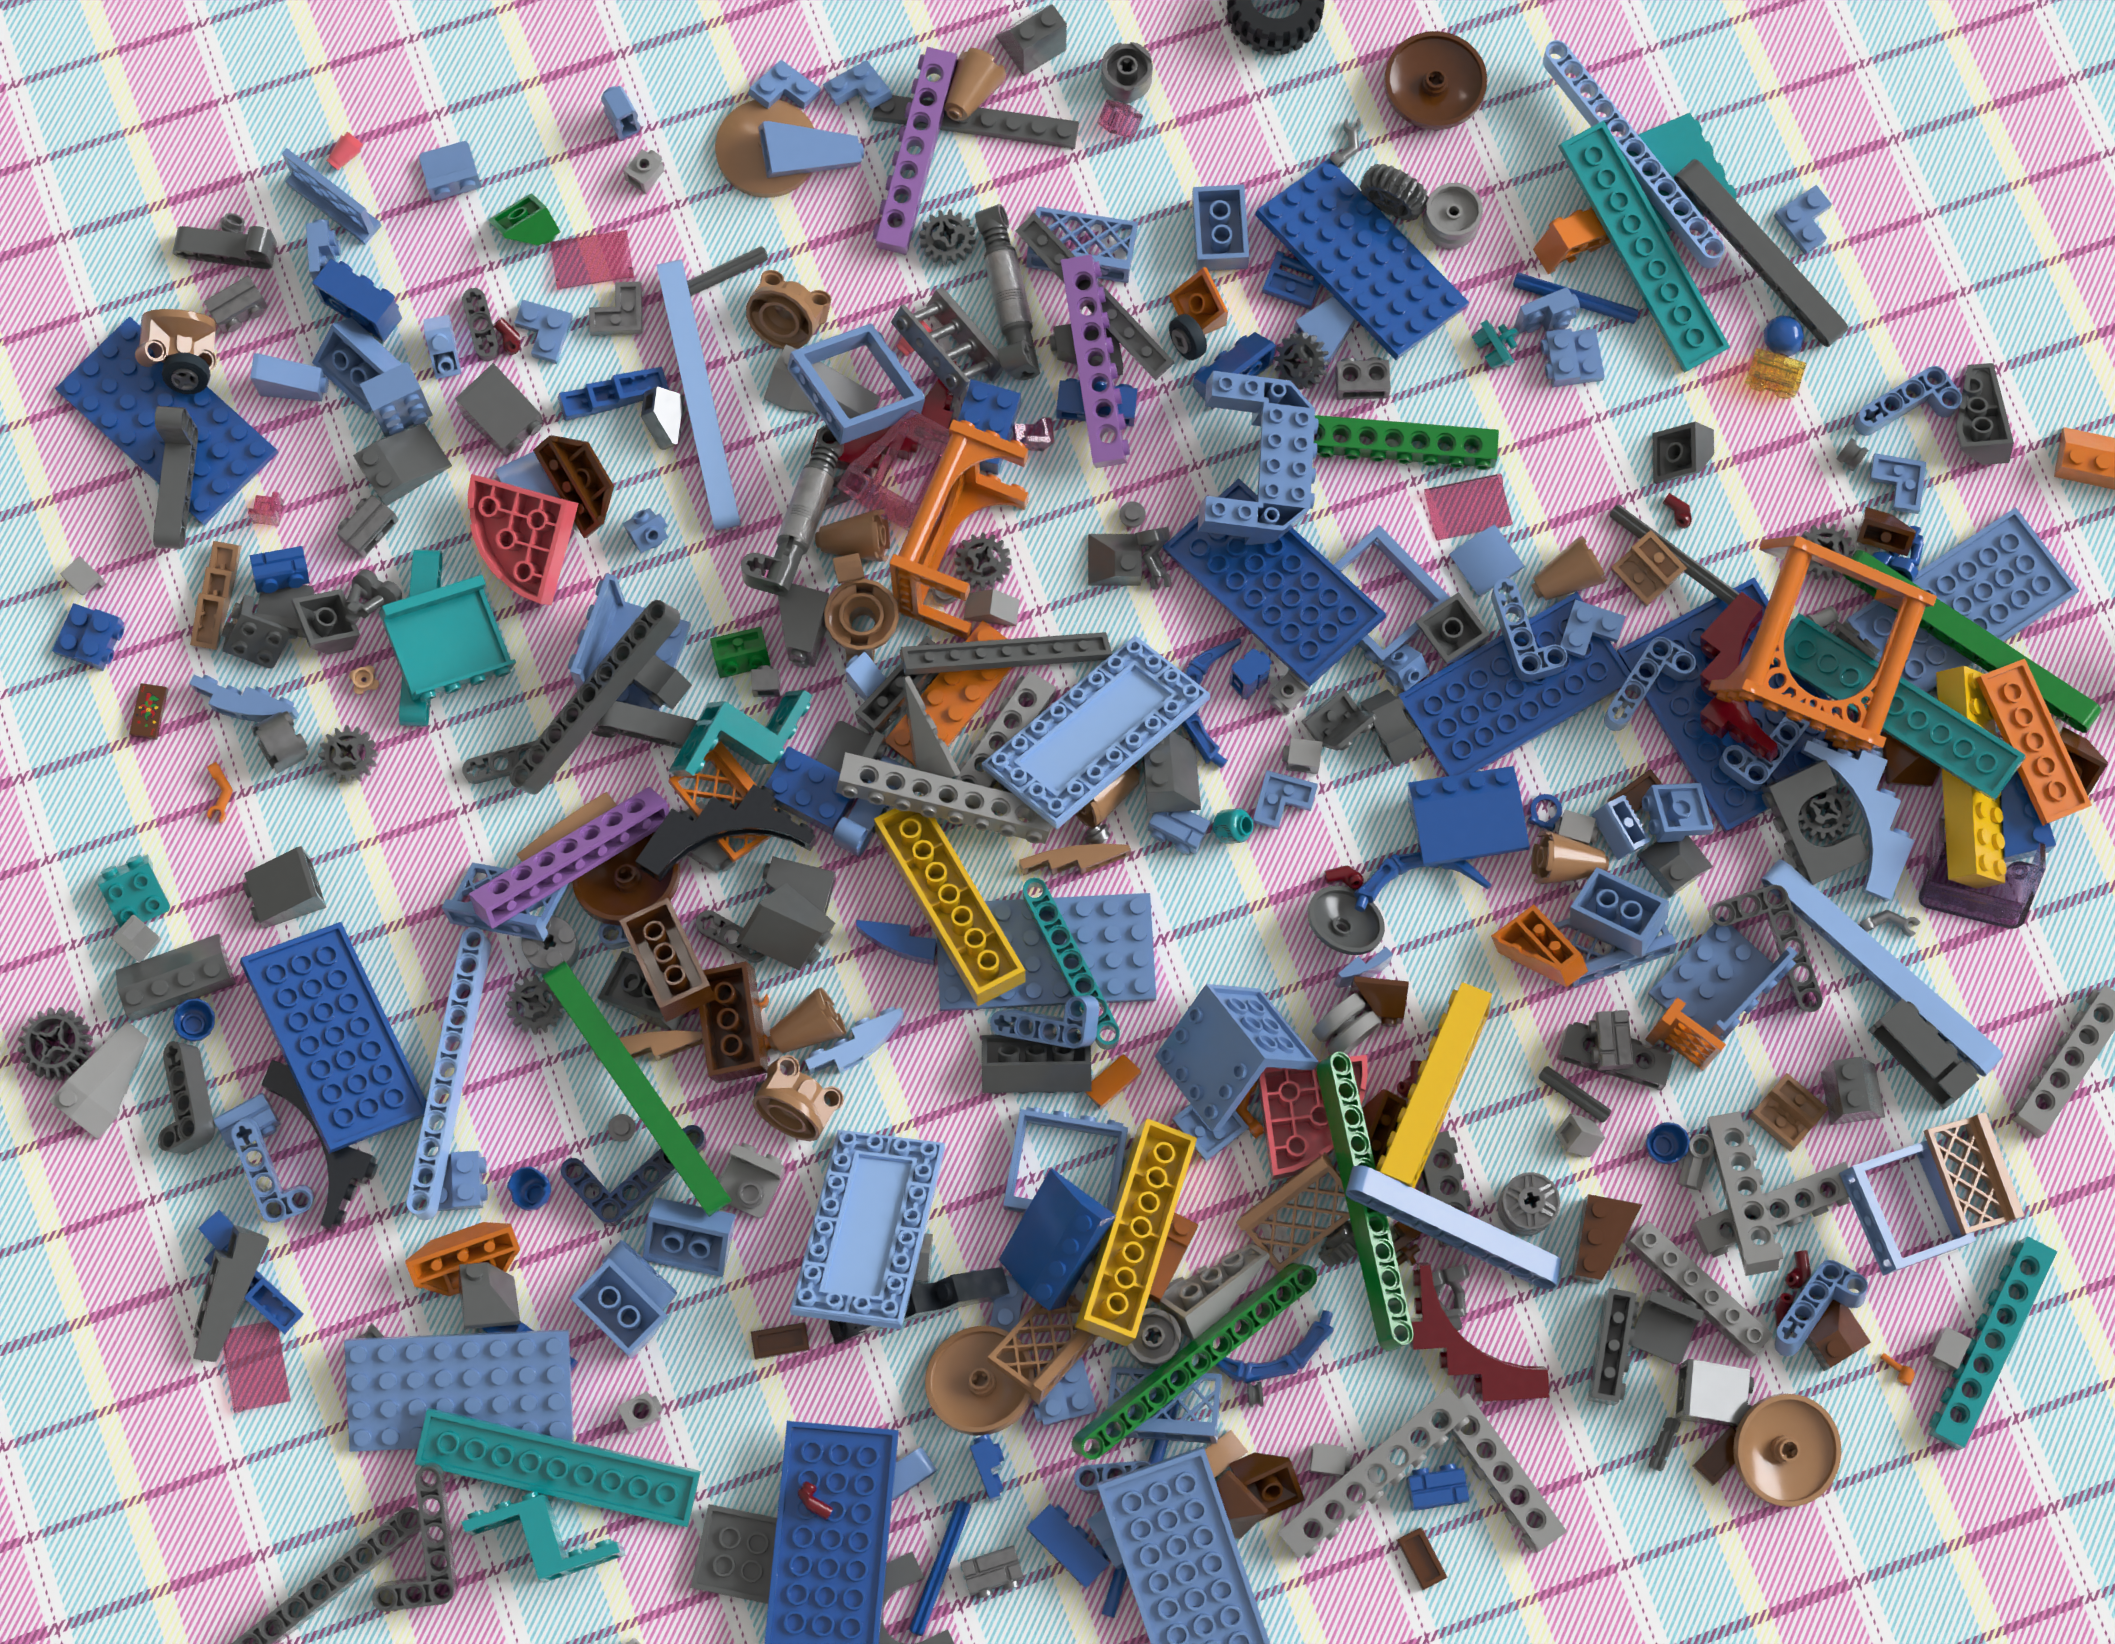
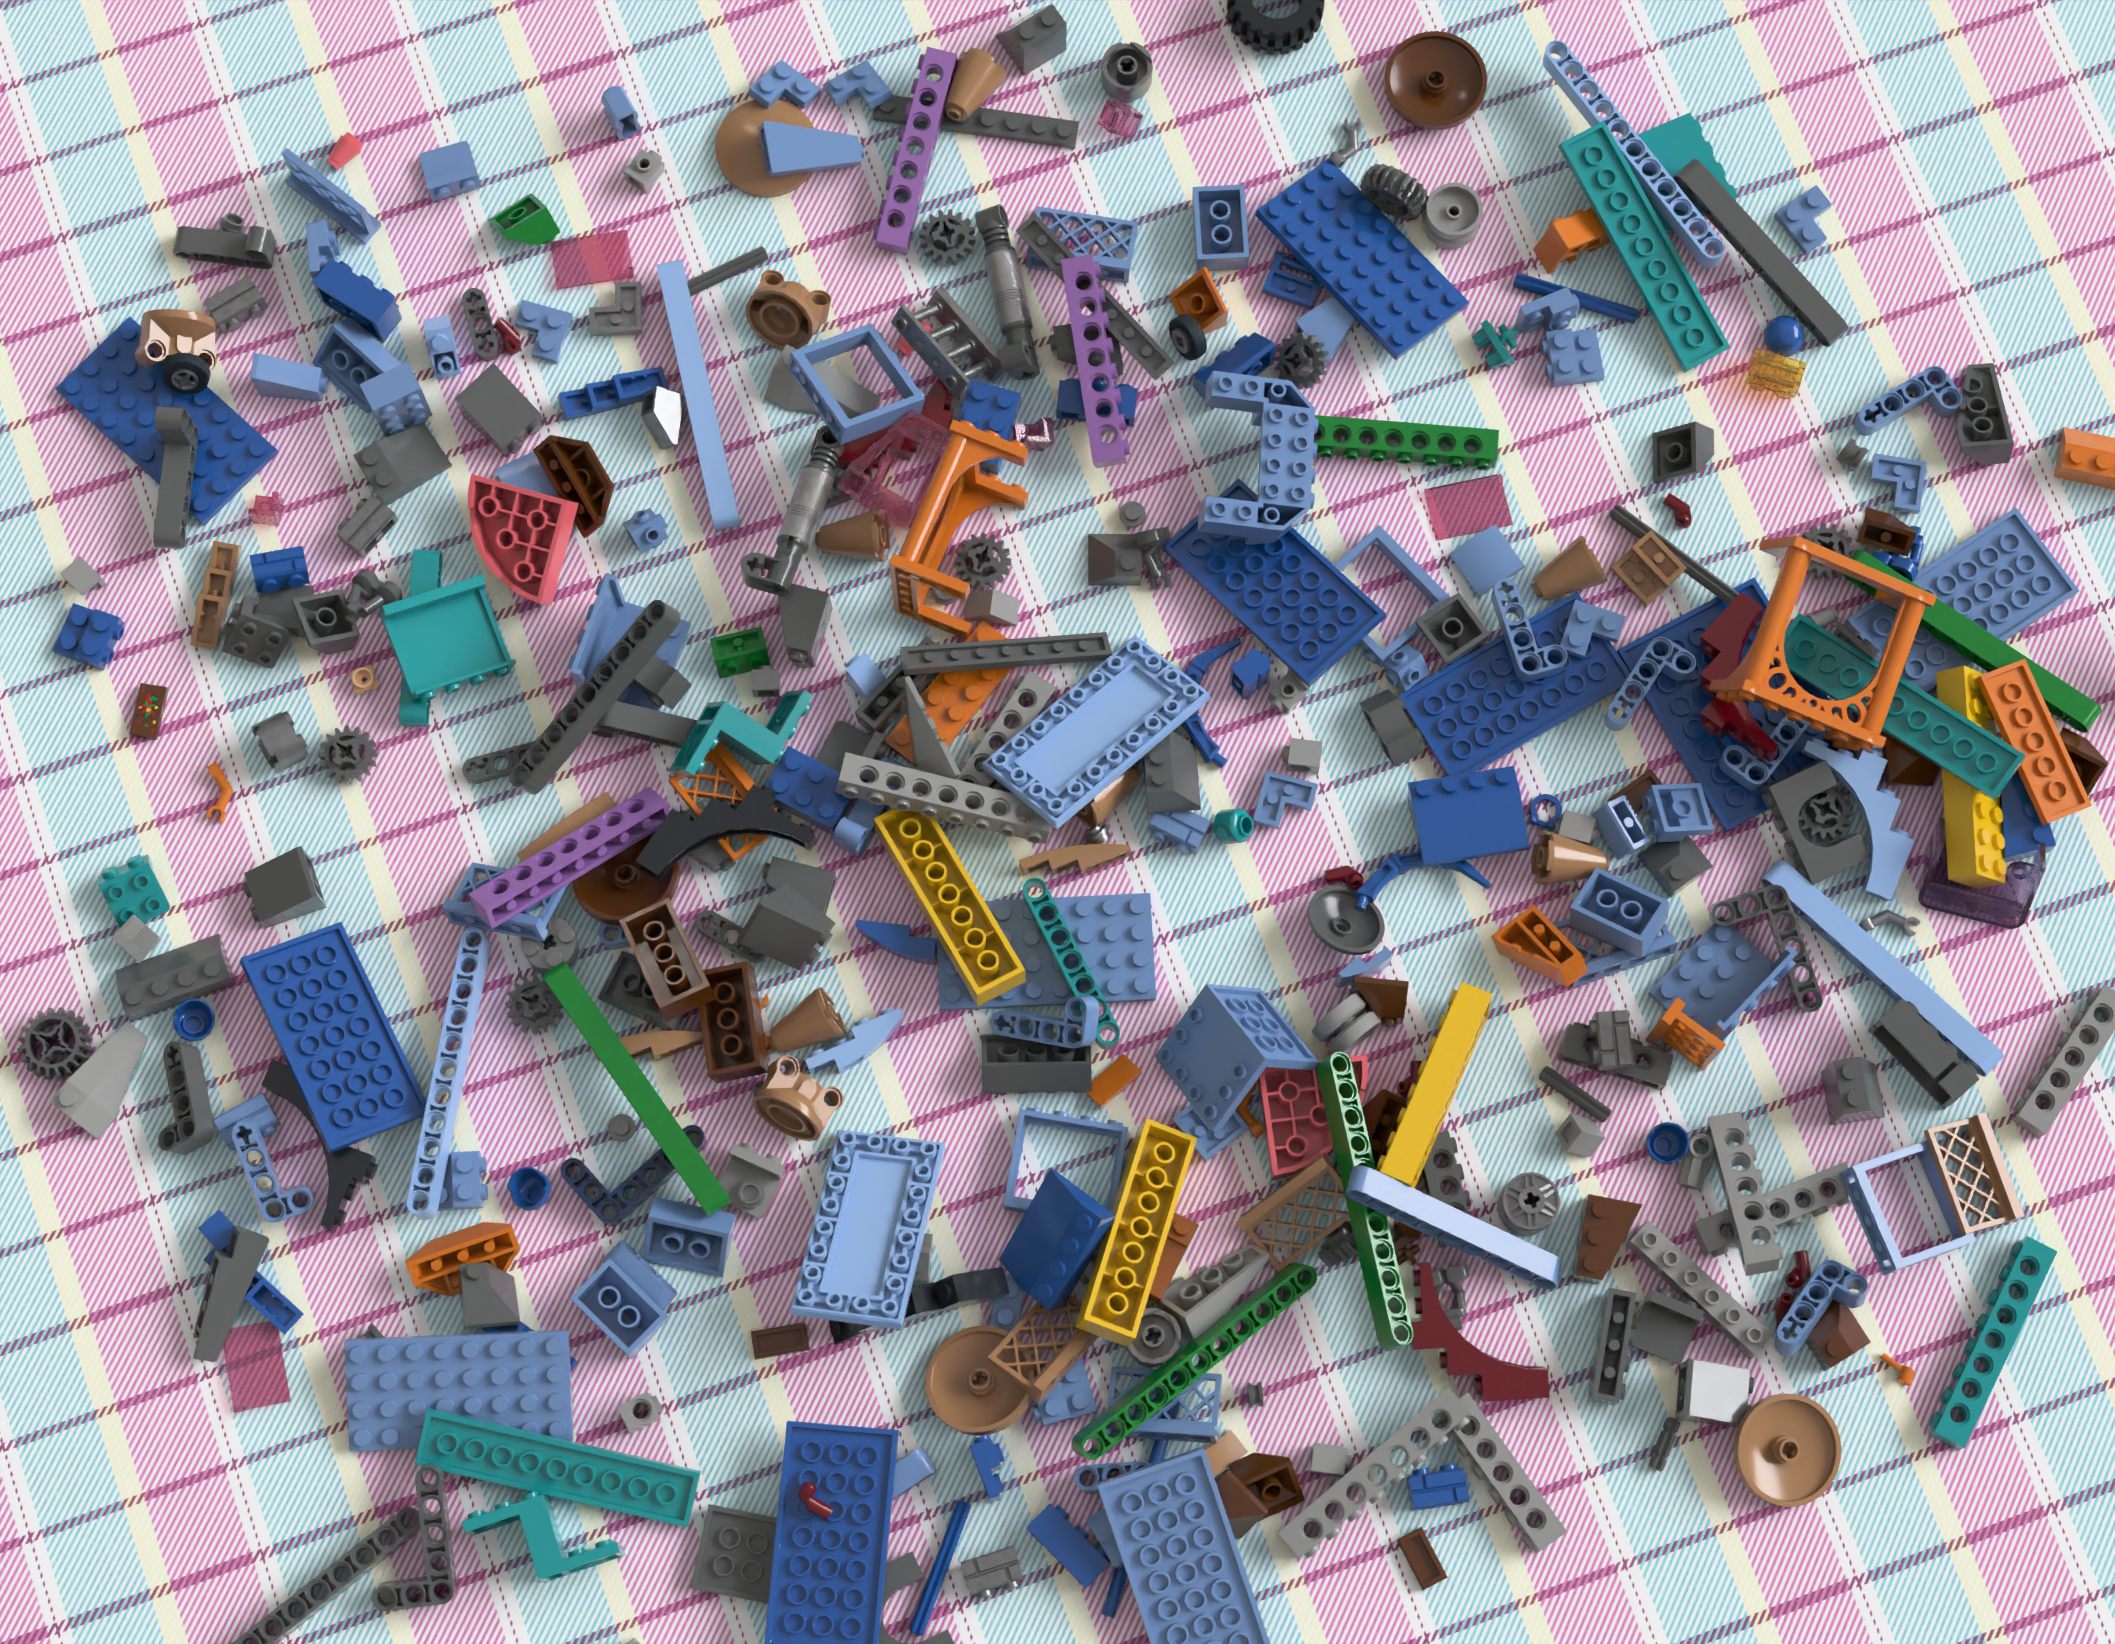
medium blue slope [189,674,299,722] -> none
medium nougat piece [824,579,899,662] -> none
medium nougat slope [833,553,865,584] -> none
blue animal [1214,1310,1334,1383] -> none
dark grey bracket [1301,688,1377,751] -> none
flat silver brick [1335,357,1391,400] -> none
reddish brown tile [1692,1426,1736,1486] -> none
medium nougat slope [1749,1073,1829,1152] -> none
light grey brick [1927,1326,1972,1373] -> none

